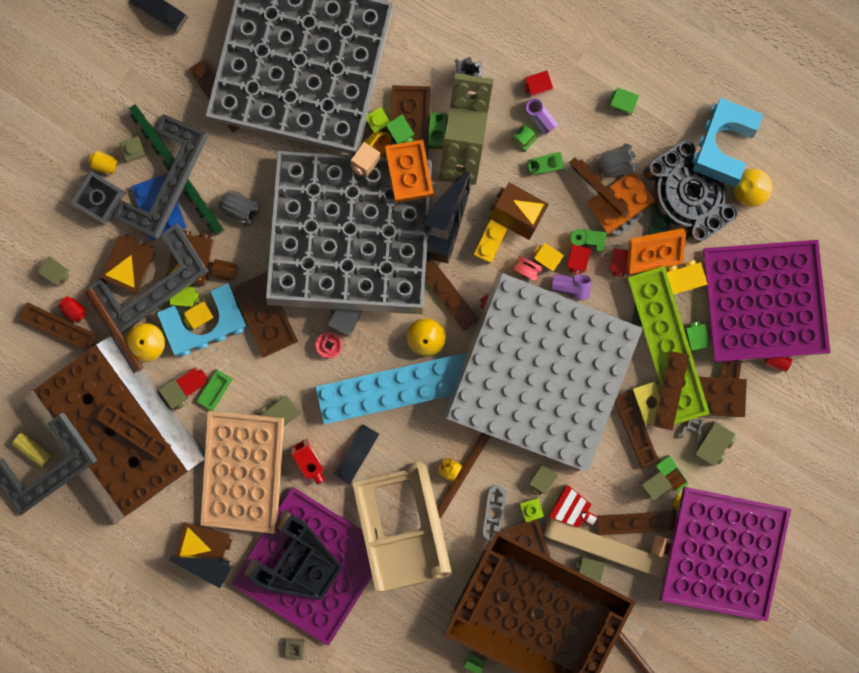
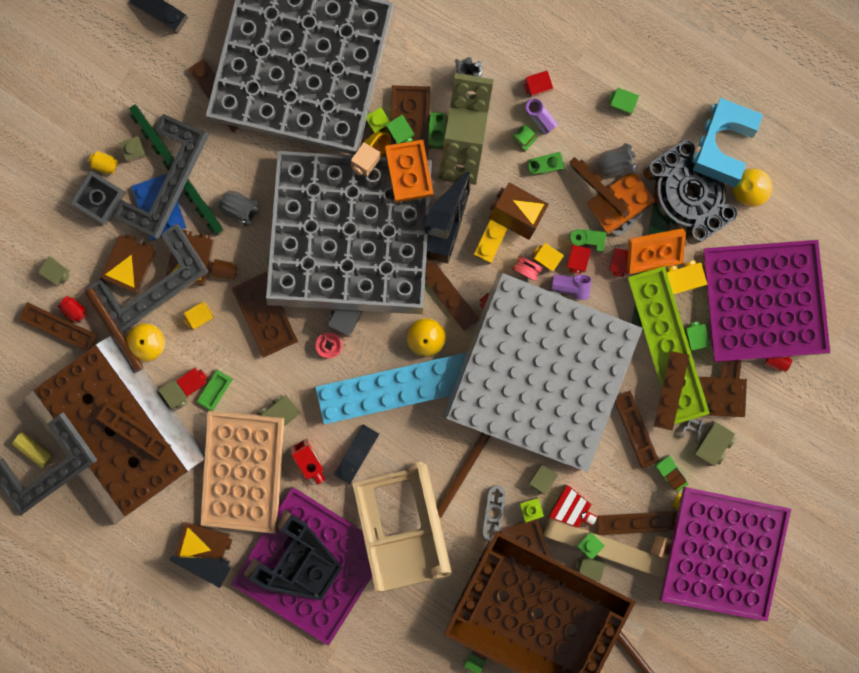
medium azure arch [157,284,247,358] -> none
lime brick [170,287,199,307] -> none
dark tan tile [284,637,306,660] -> none
yellow rock [438,457,462,482] -> none
light yellow brick [632,381,662,425] -> none
olive brick [639,470,672,501] -> none
none -> bright green brick [575,532,605,560]

